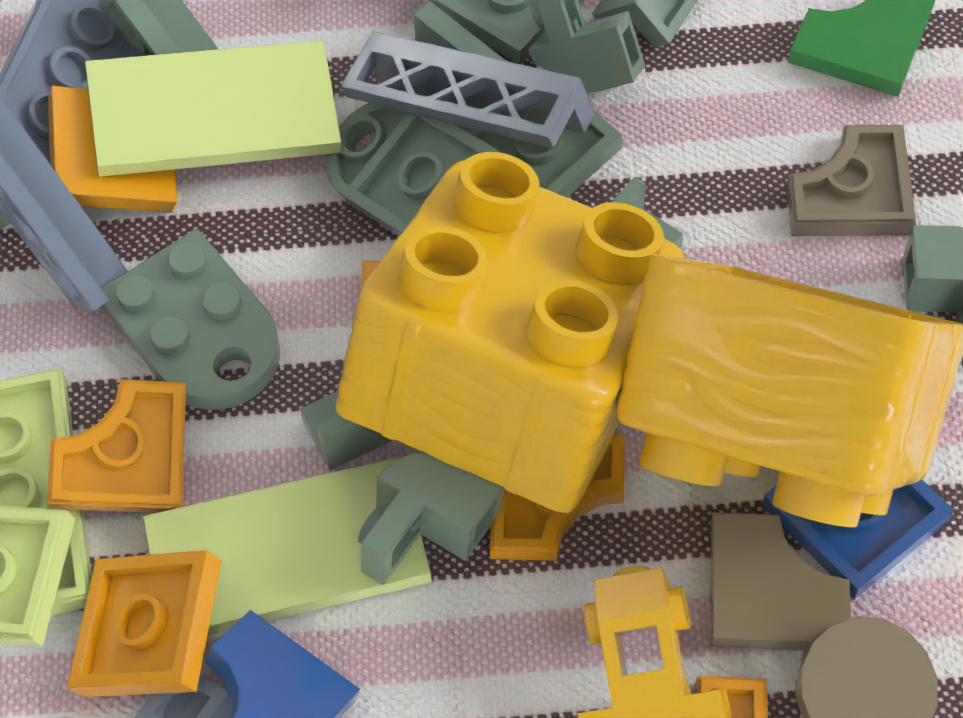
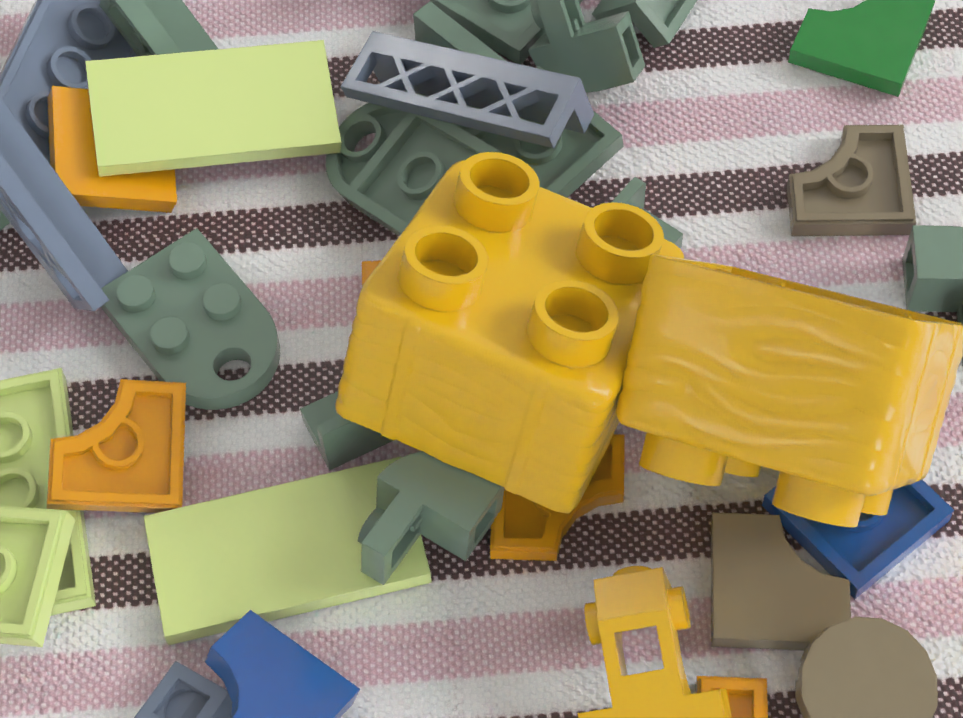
light orange tile [67,550,222,697] -> none

